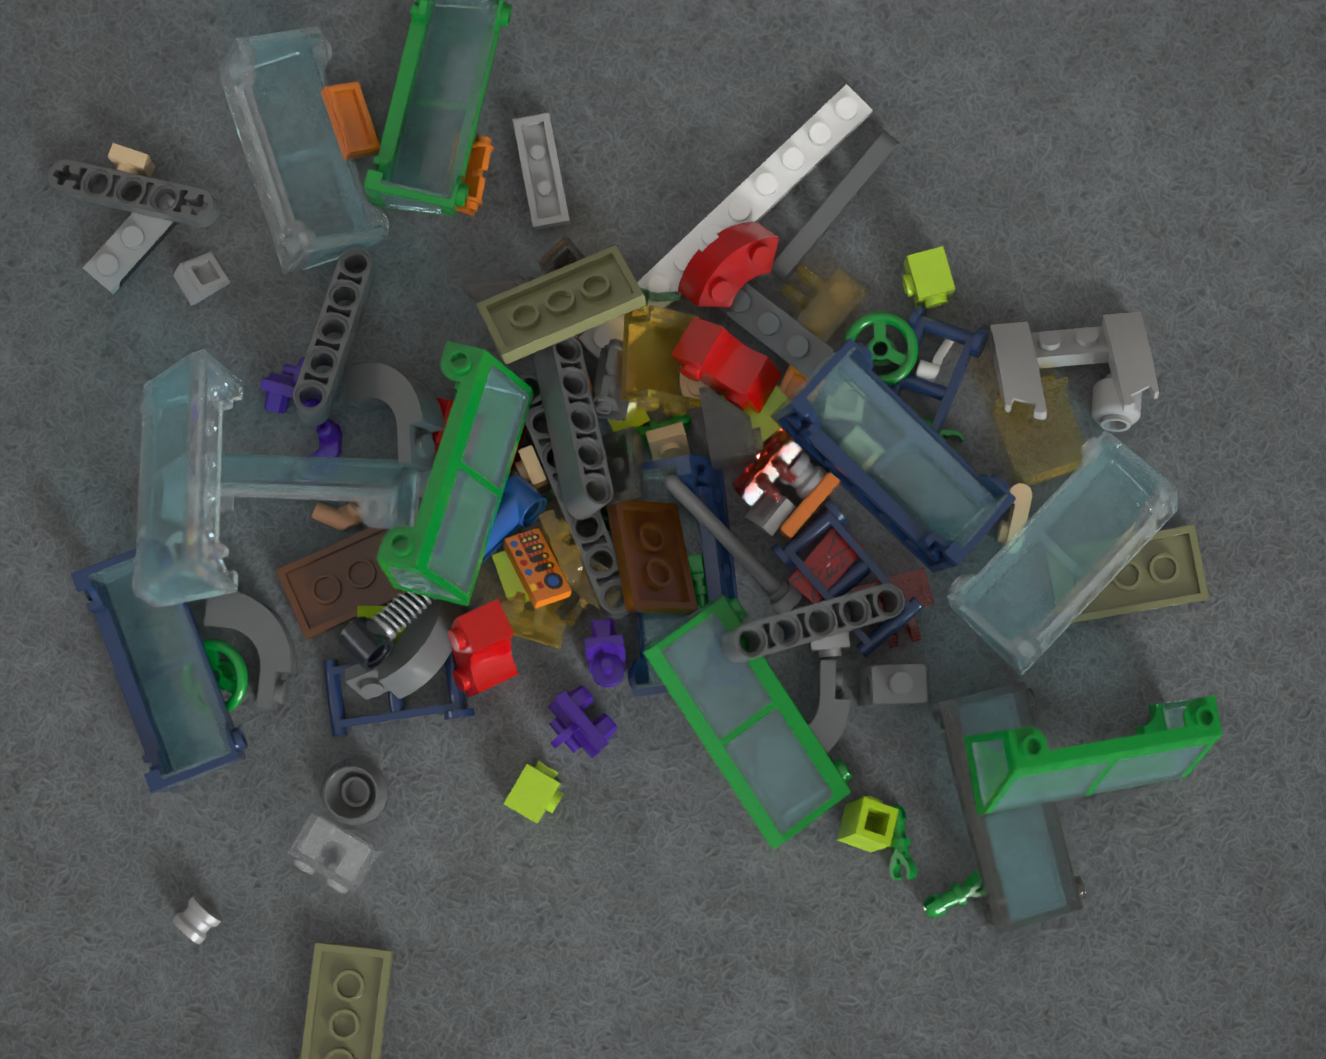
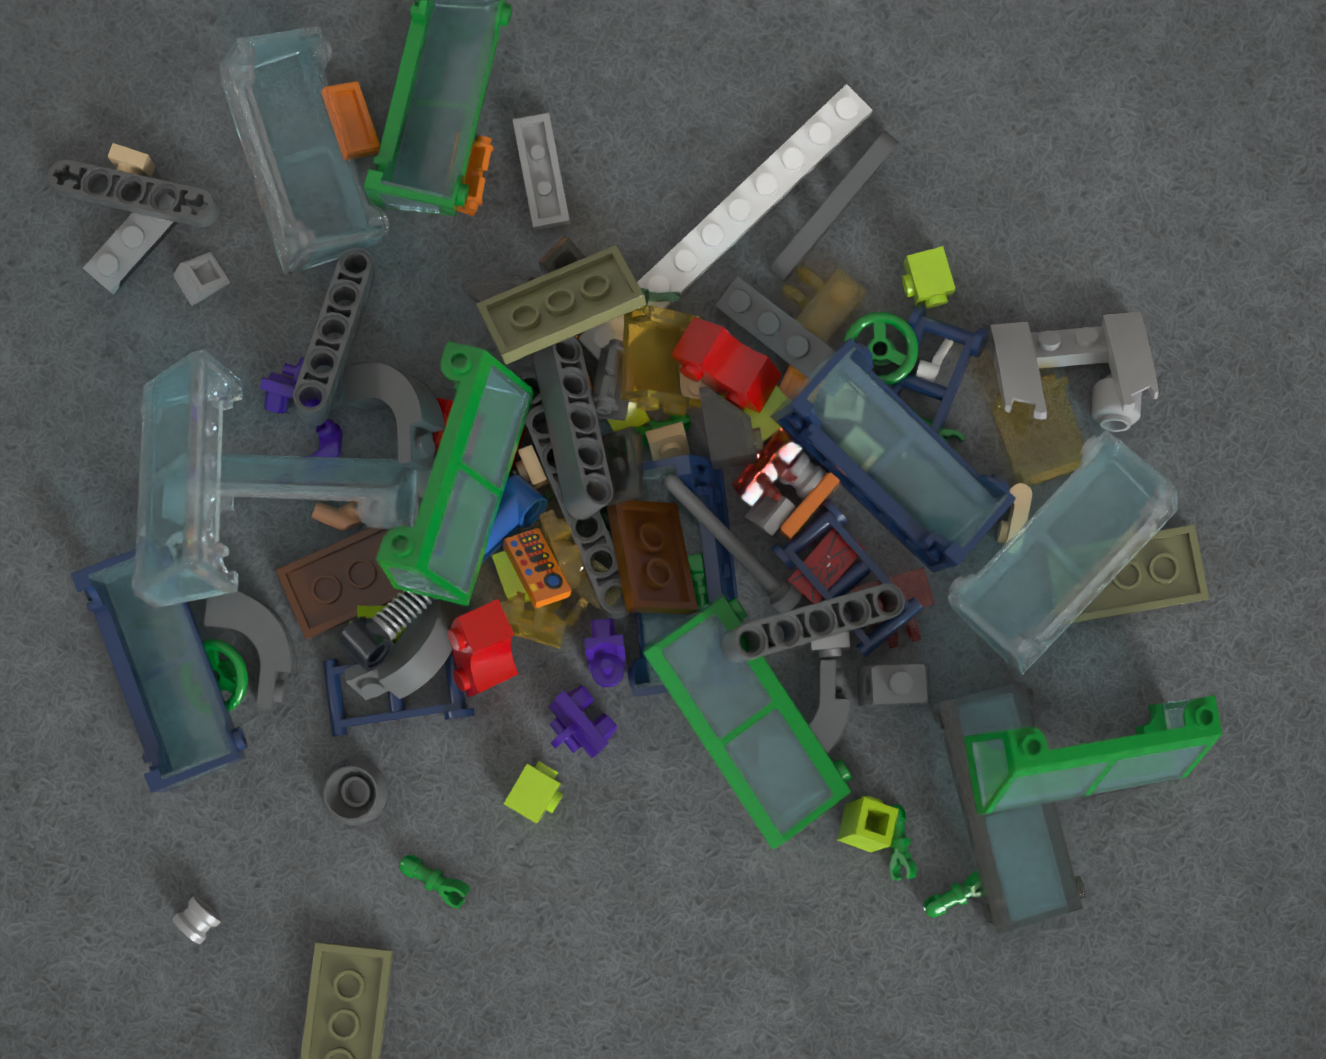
clear brick [287,812,382,894] -> none
red brick [678,222,779,307] -> none
none -> green piece [399,854,471,909]

